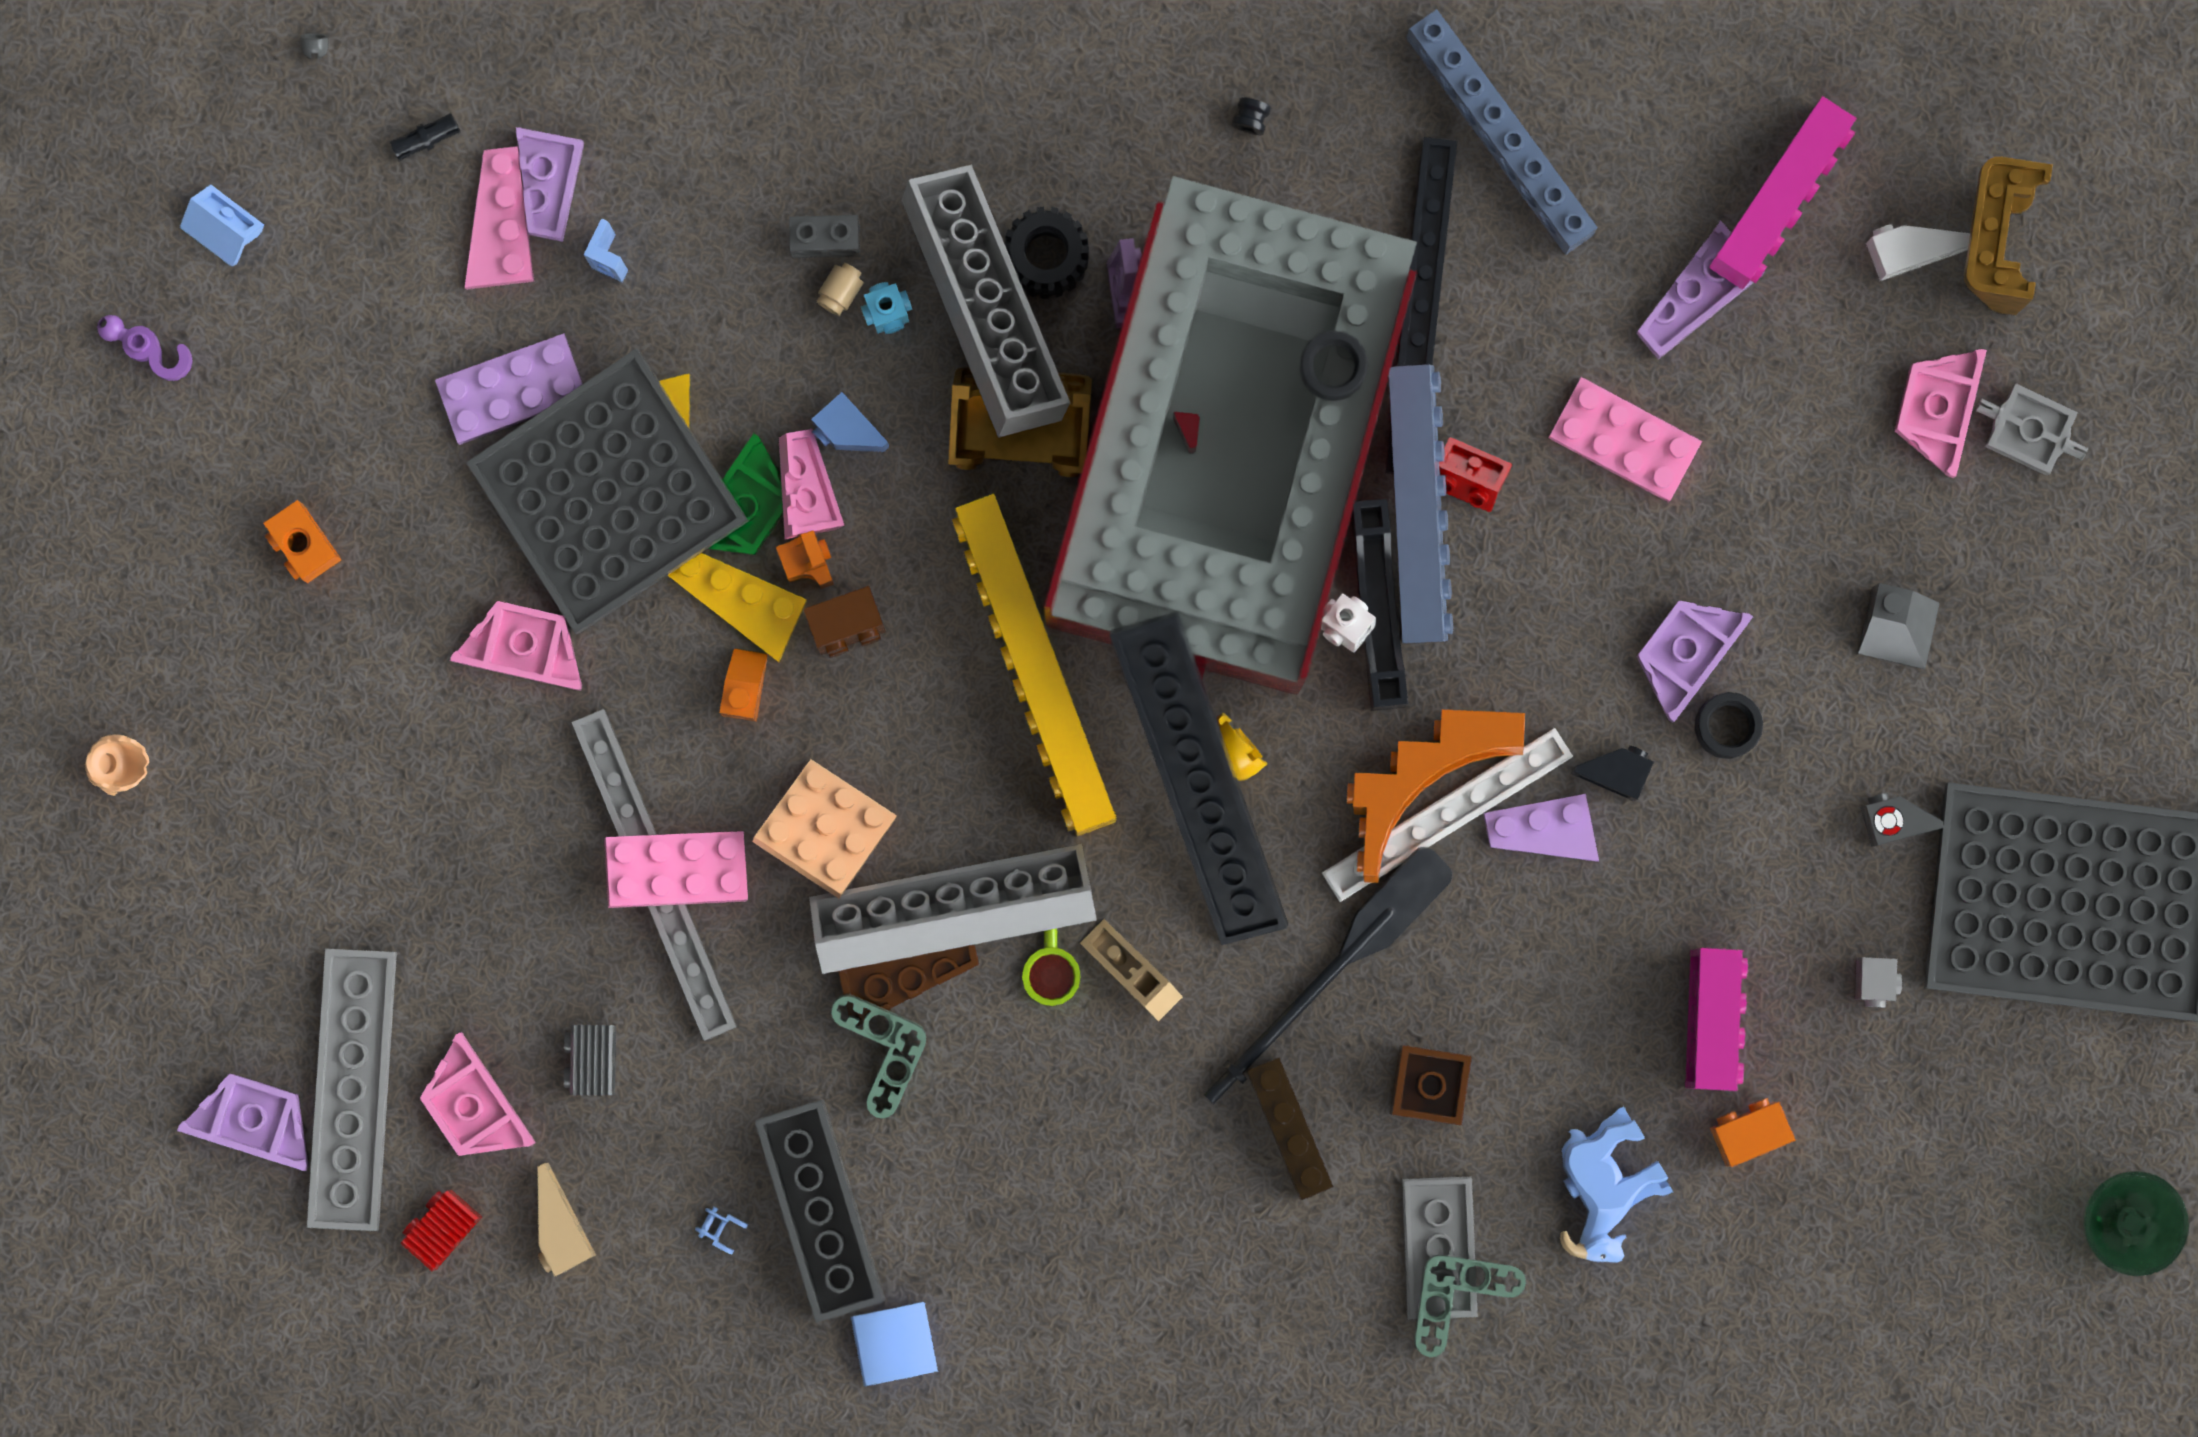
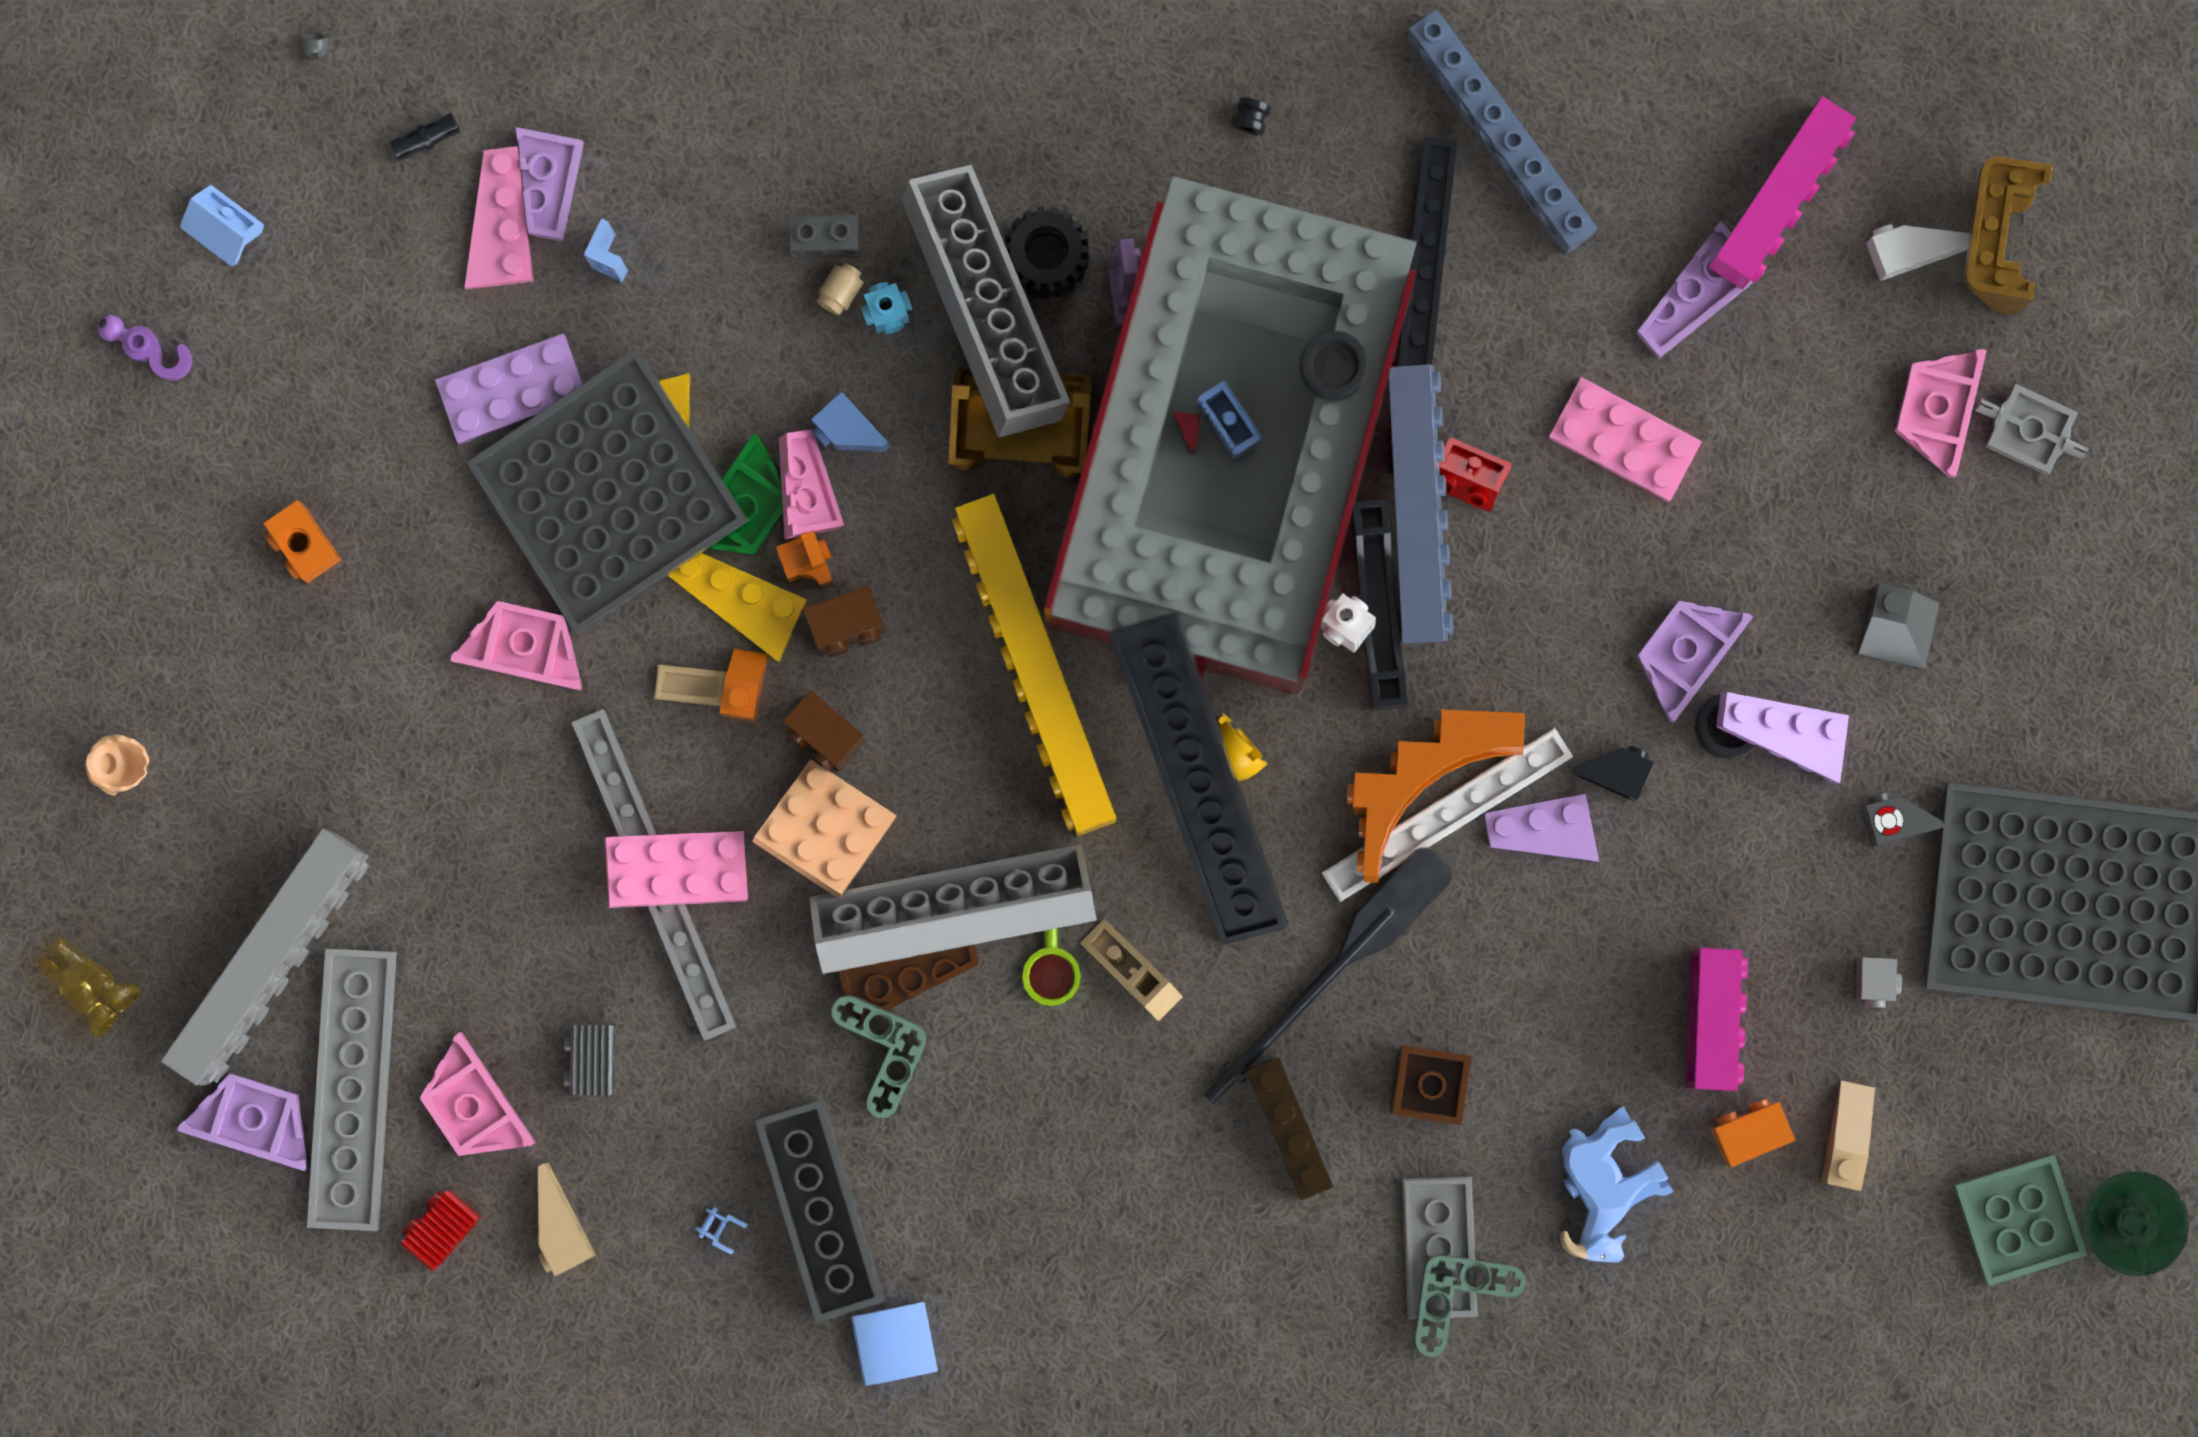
none -> clear yellow piece [37,937,142,1038]
none -> light grey brick [161,829,369,1085]
none -> tan tile [654,665,727,706]
none -> reddish brown brick [783,690,867,771]
none -> medium blue brick [1197,380,1263,460]
none -> lavender wing [1716,692,1849,784]
none -> tan slope [1820,1080,1875,1191]
none -> sand green plate [1953,1154,2087,1286]

